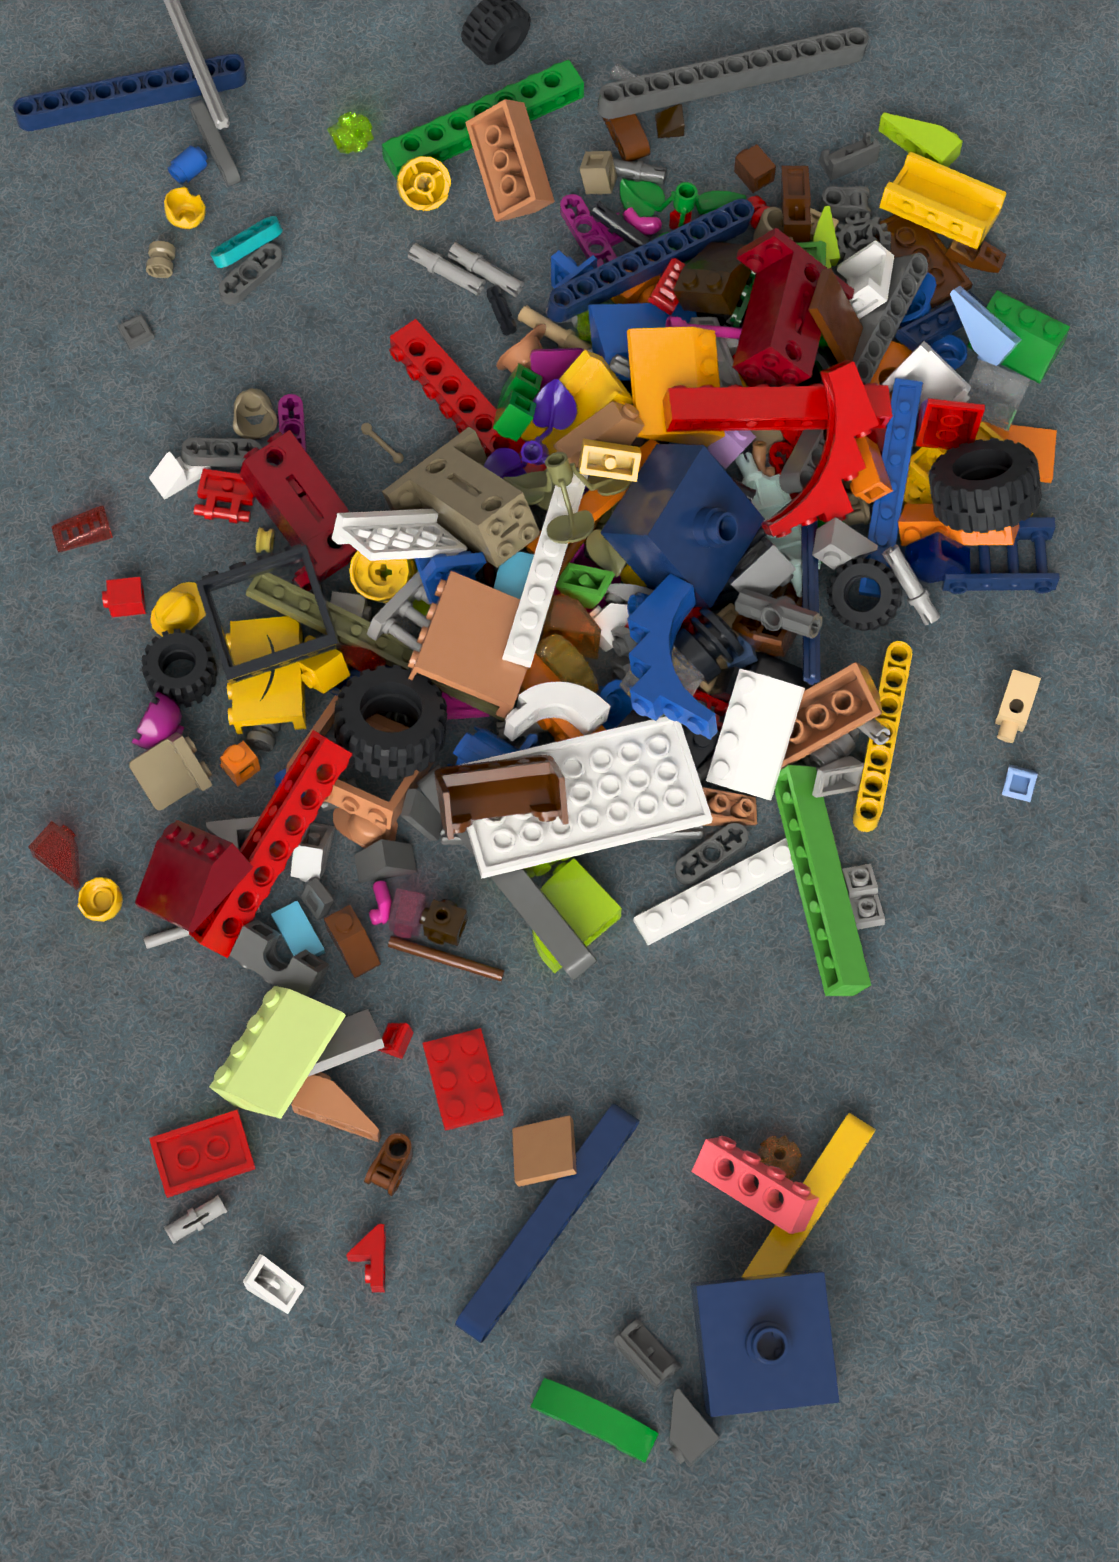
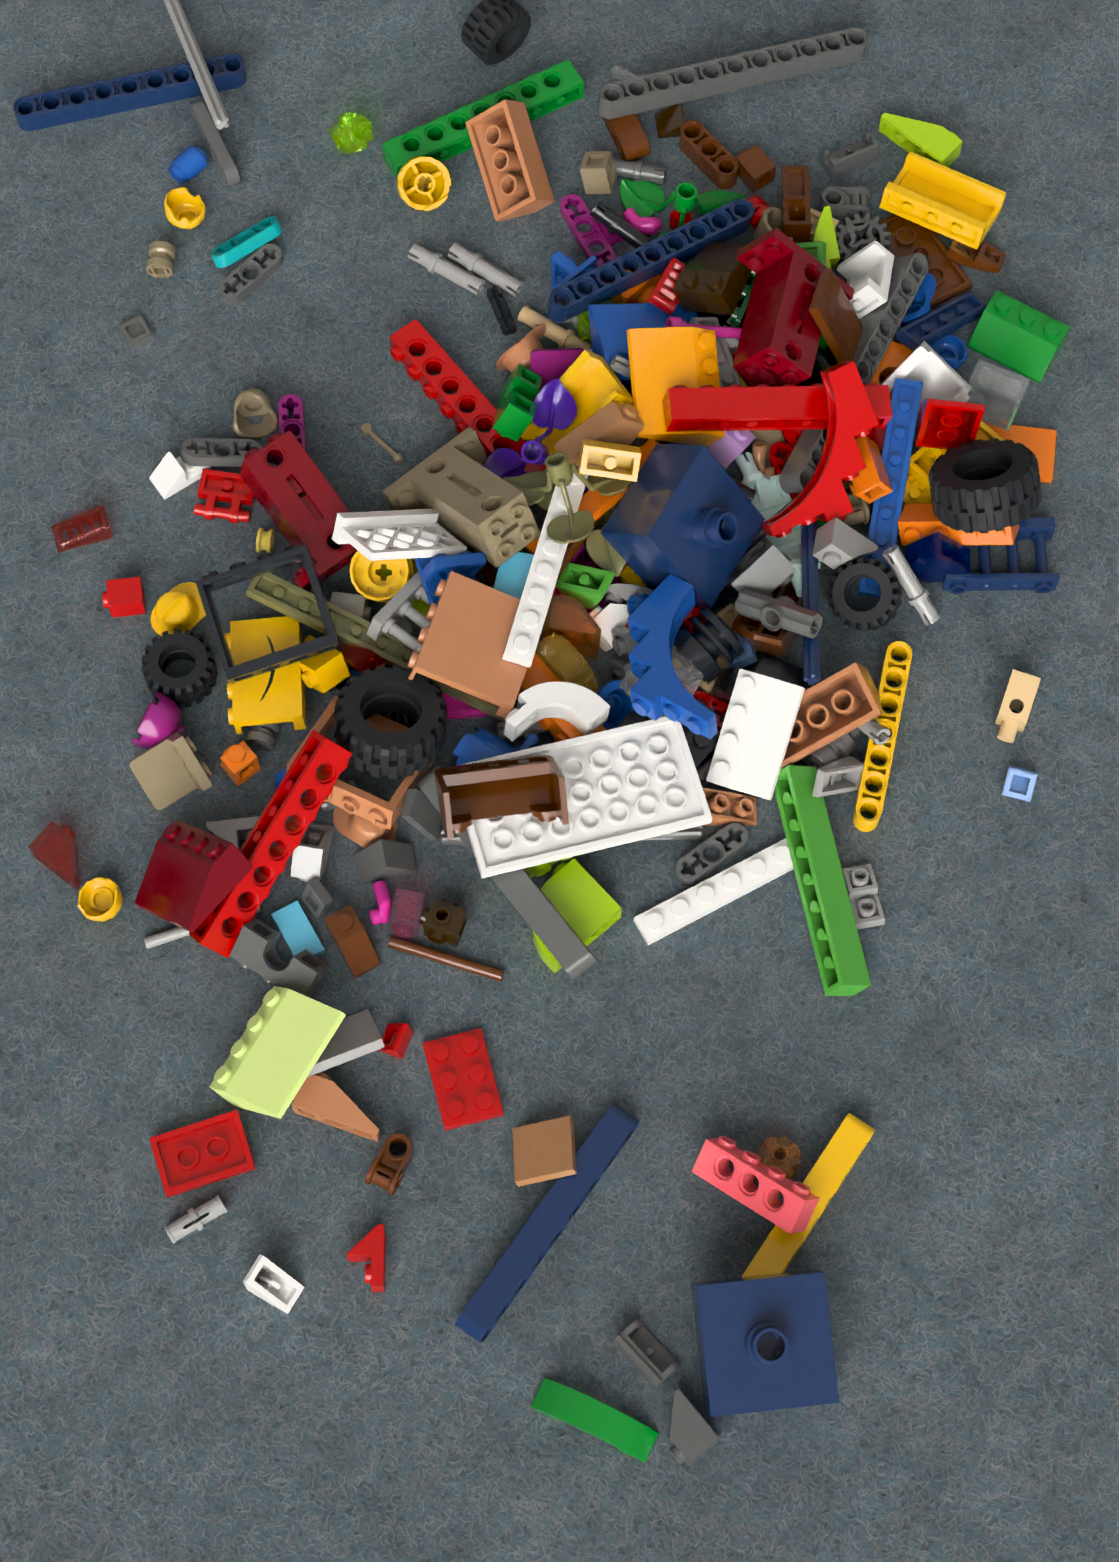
light blue slope [950,286,1022,369] -> none
none -> reddish brown beam [679,120,738,190]

